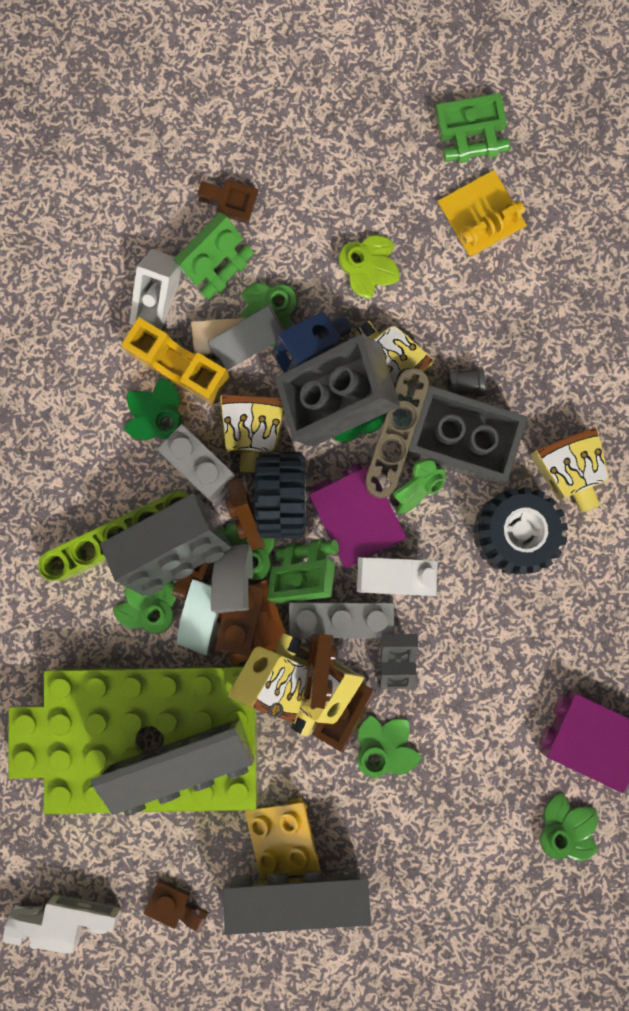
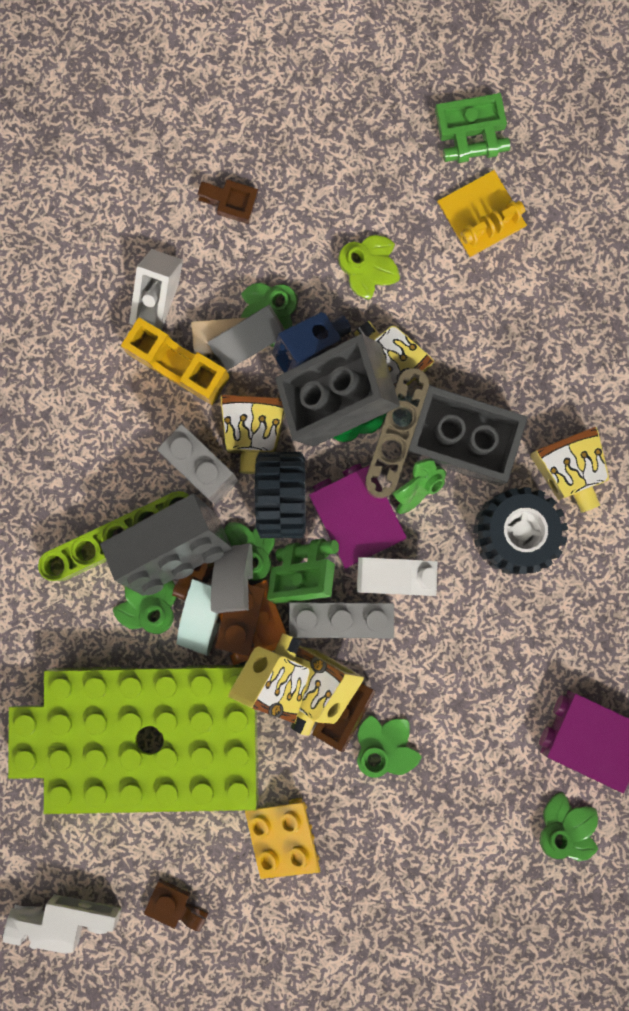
dark grey slope [91,718,254,816] -> none
green plate [124,378,184,441] -> none
bright green plate [173,212,254,301] -> none
dark grey slope [223,868,371,935] -> none
reddish brown plate [225,478,265,550] -> none
reddish brown plate [303,633,337,709] -> none
dark grey slope [380,634,418,689] -> none
dark grey bush [447,367,486,397] -> none

